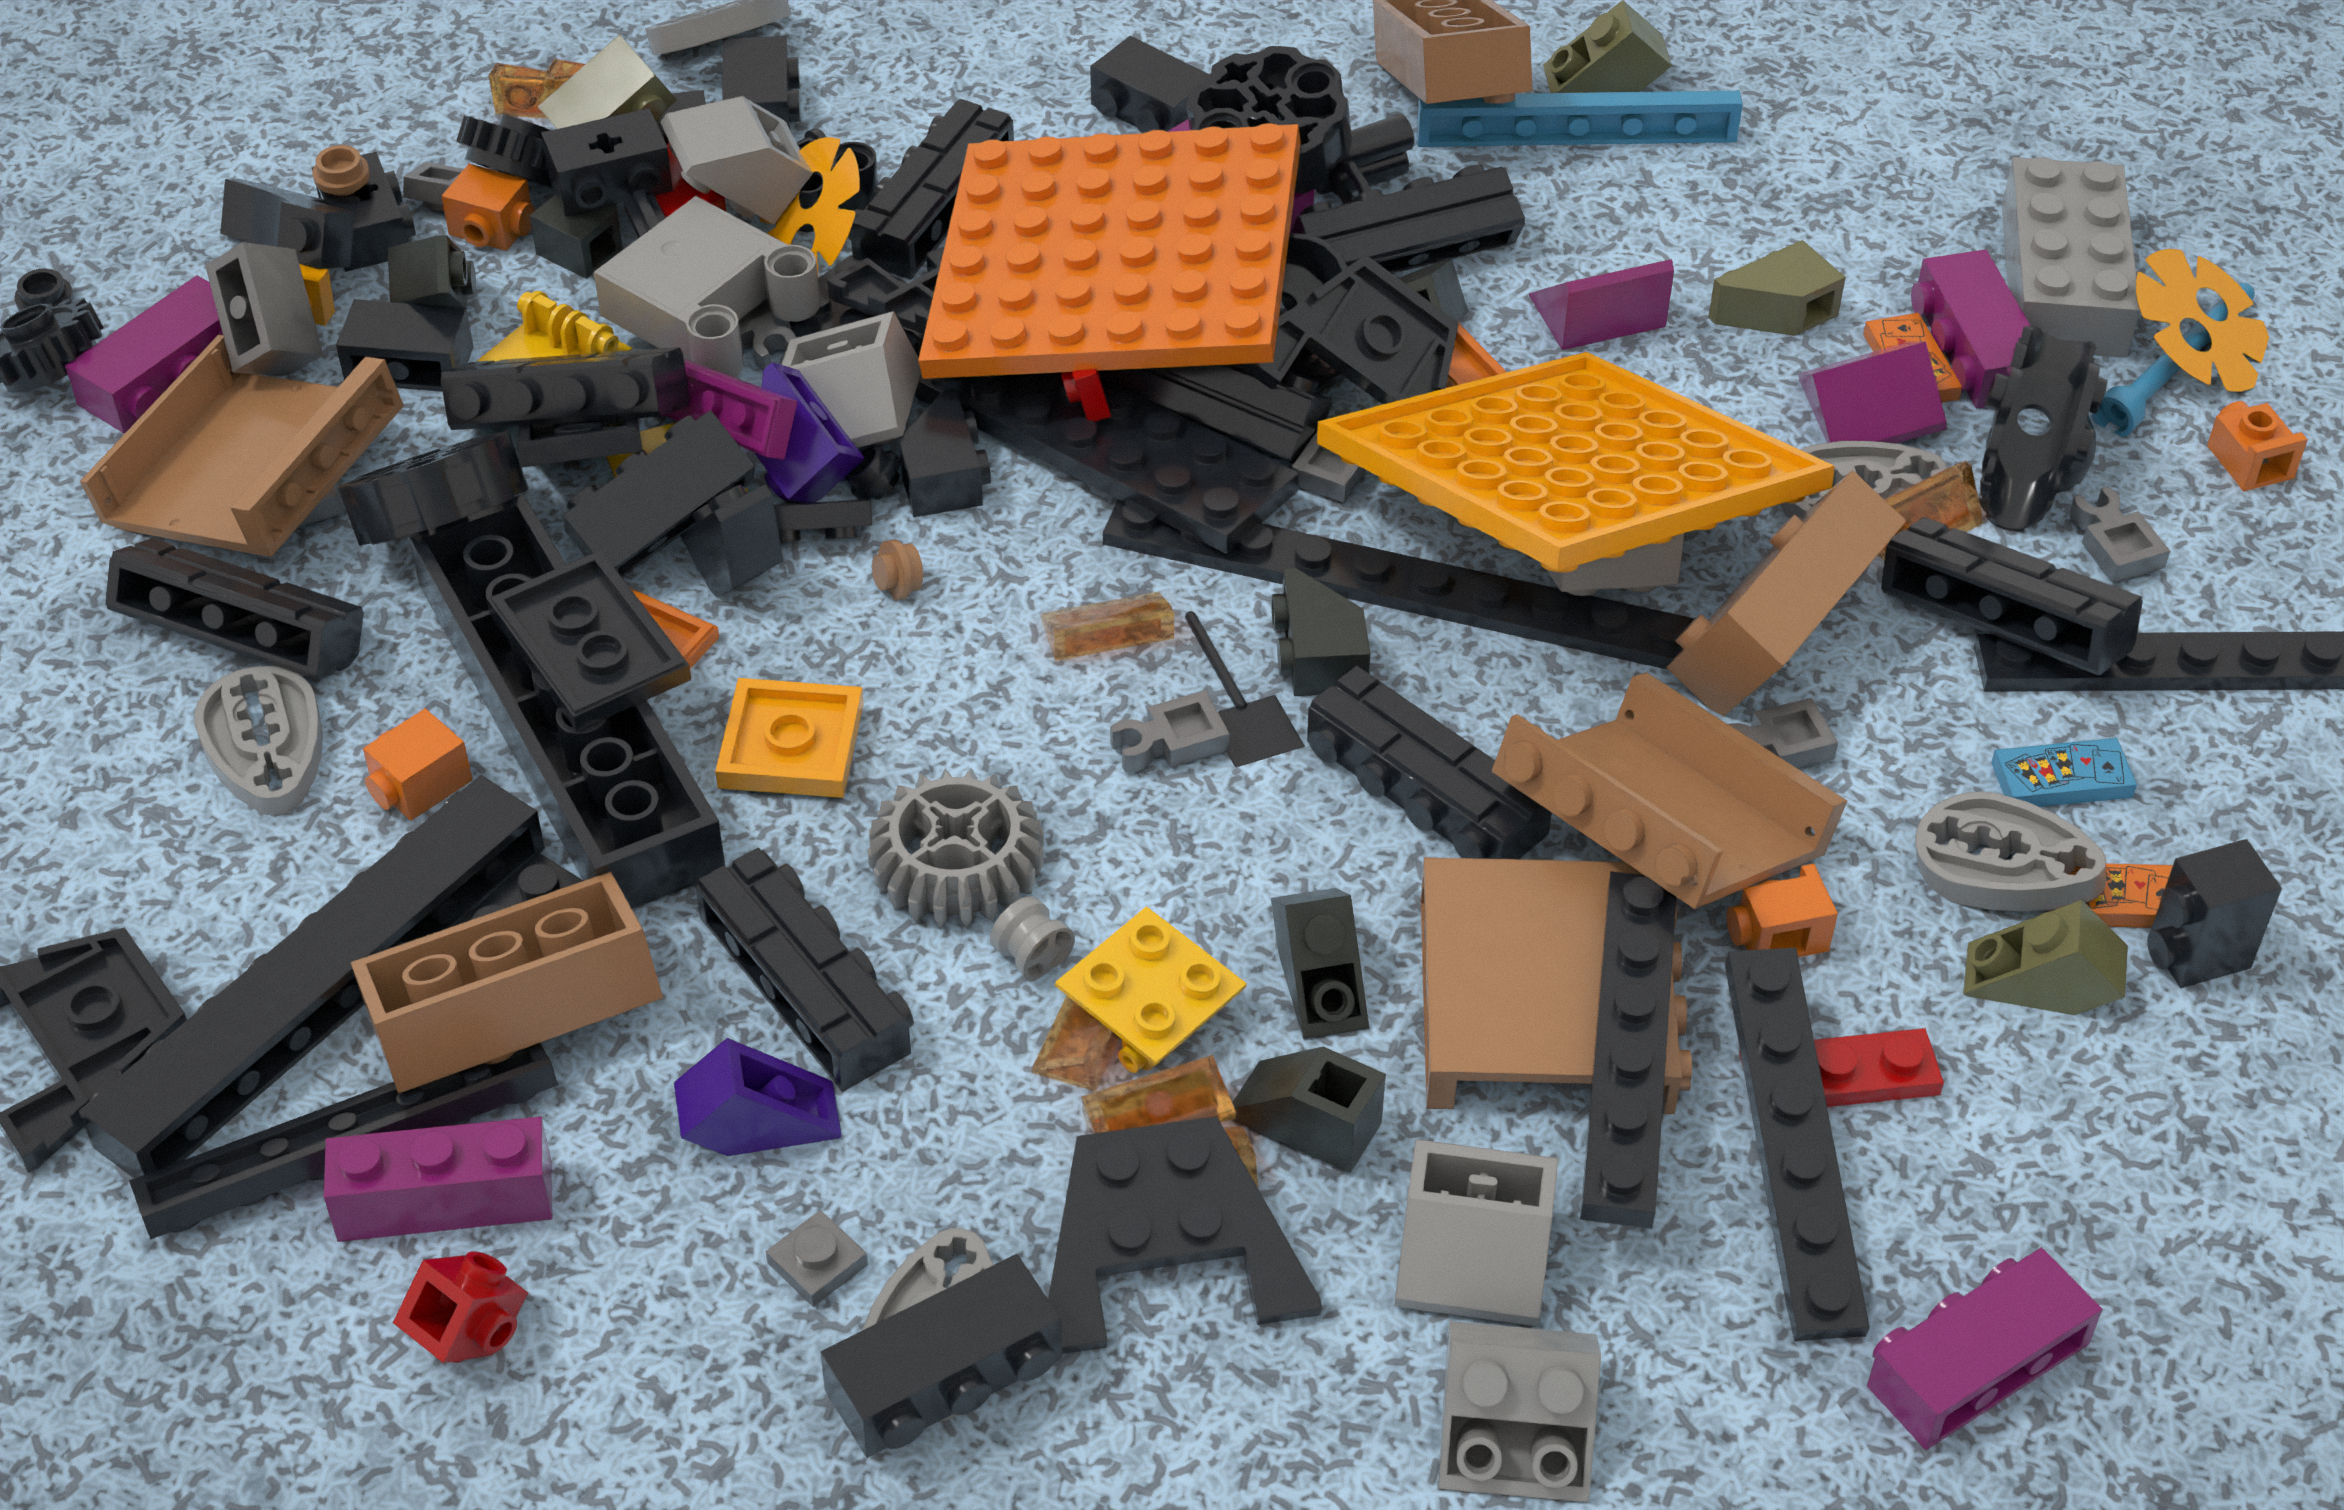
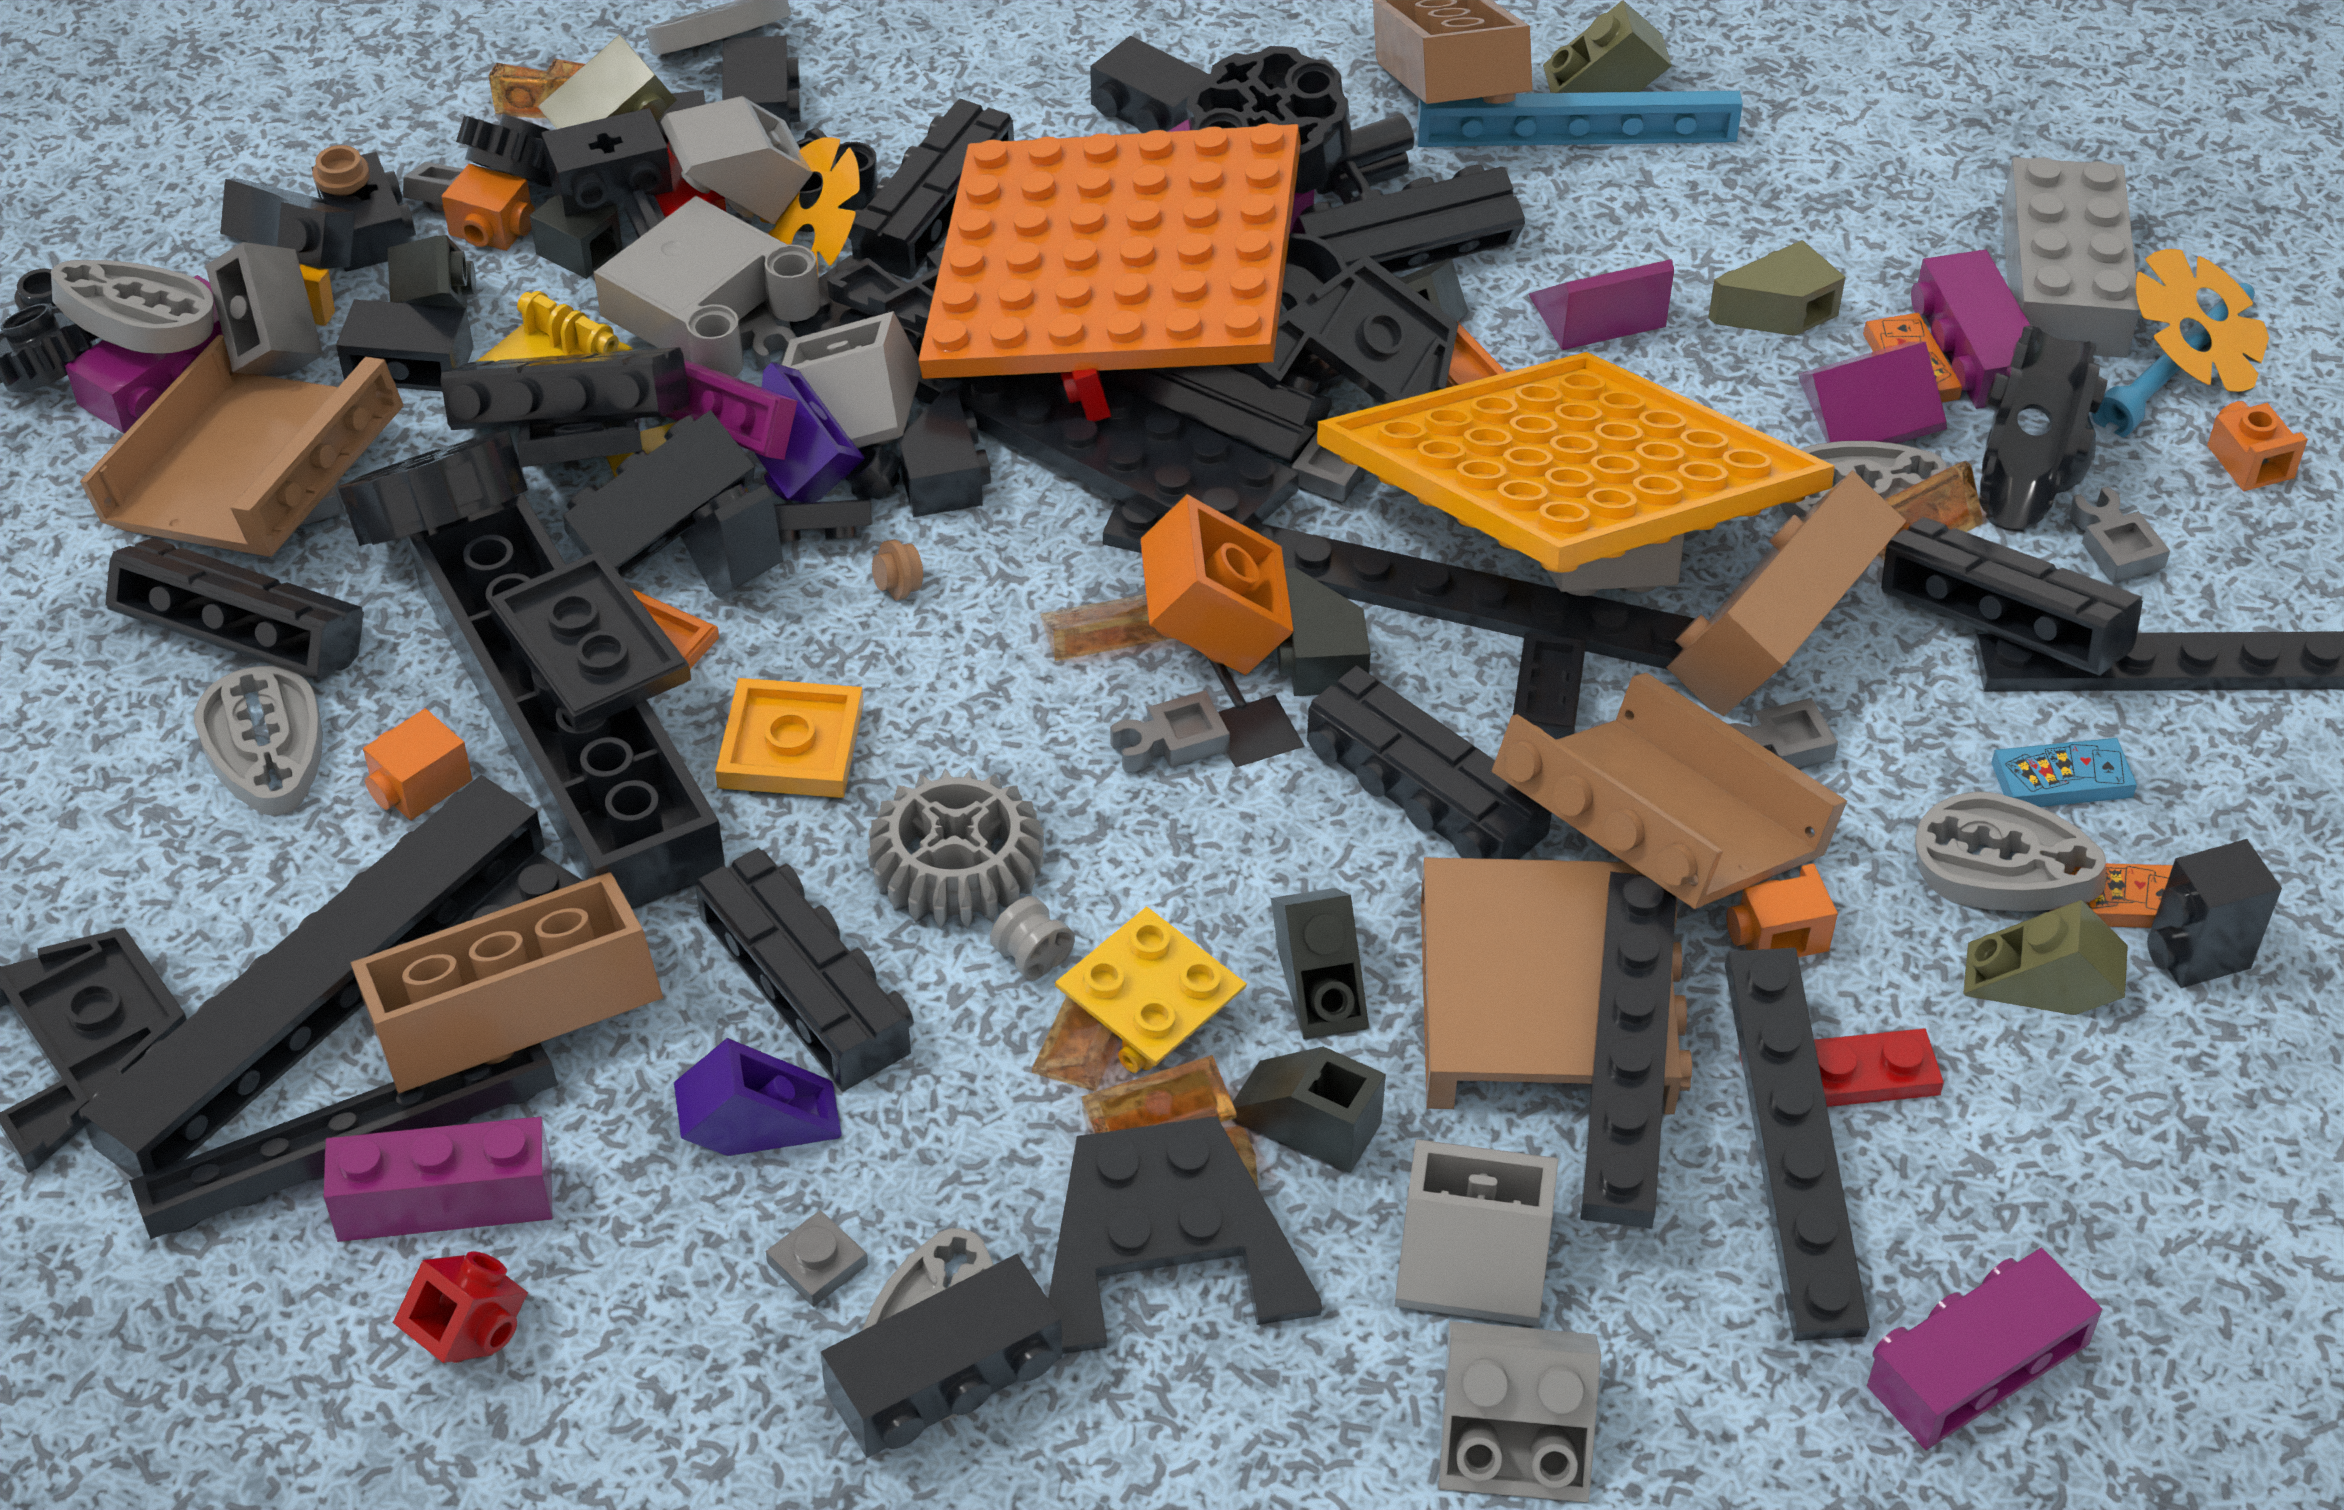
none -> light grey piece [51,260,214,353]
none -> orange brick [1140,494,1294,676]
none -> black plate [1513,632,1587,740]

